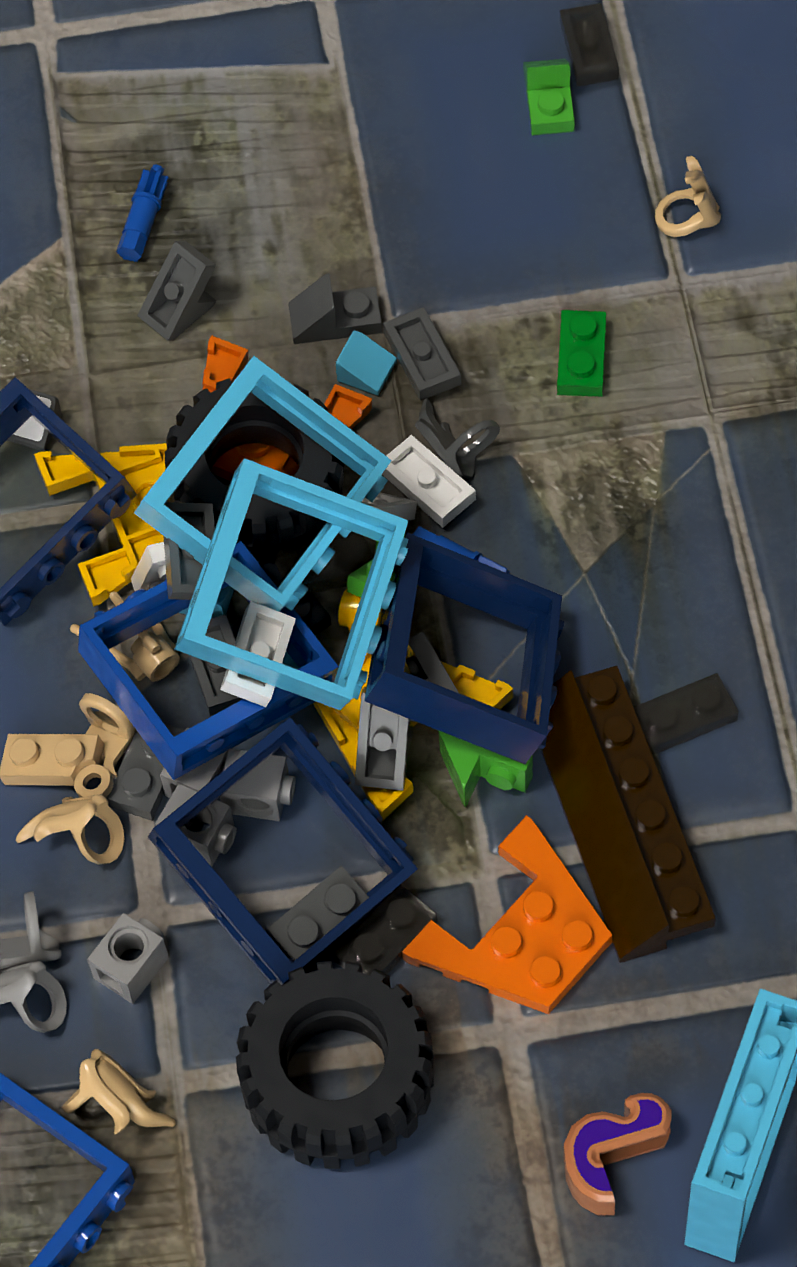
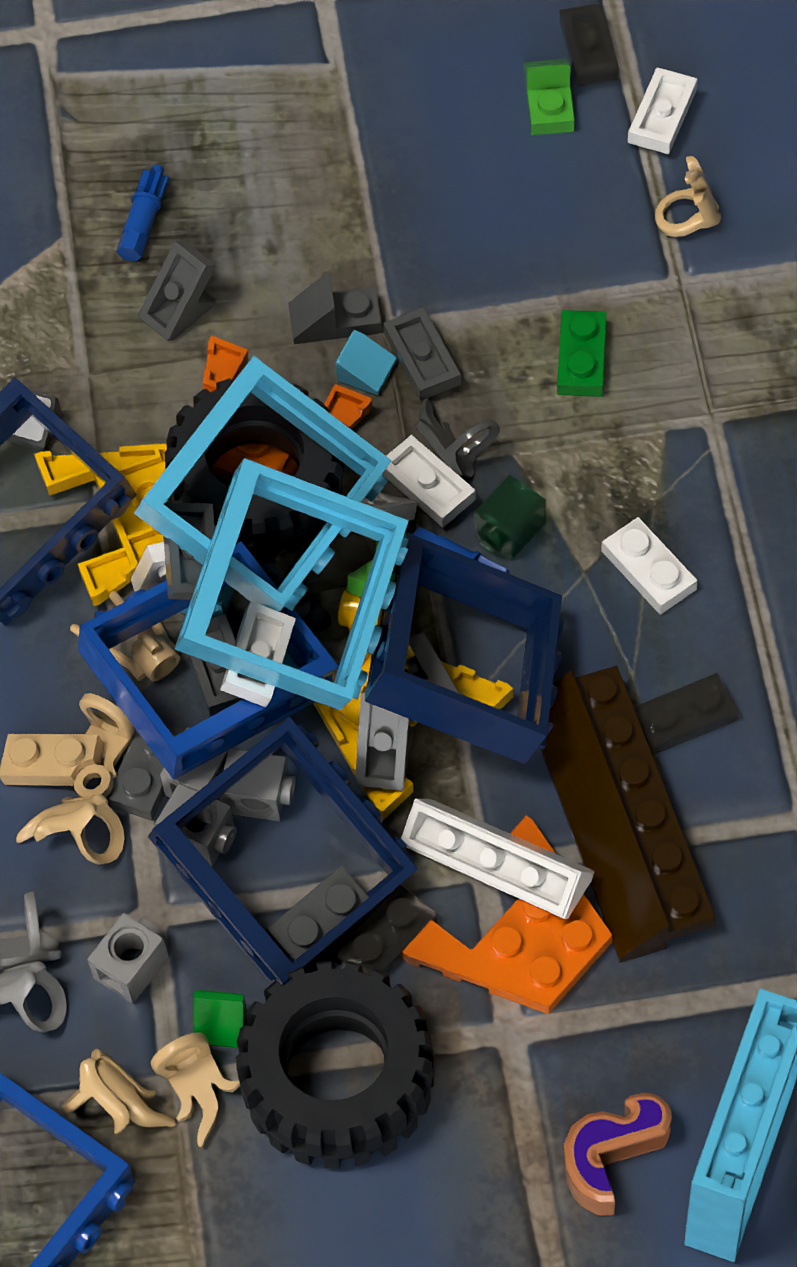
bright green slope [438,730,533,807] -> none
none -> tan piece [151,1032,240,1148]
none -> green slope [193,990,248,1048]
none -> white slope [401,799,595,919]
none -> clear green brick [474,475,546,561]
none -> white plate [601,517,698,615]
none -> white plate [628,67,698,154]

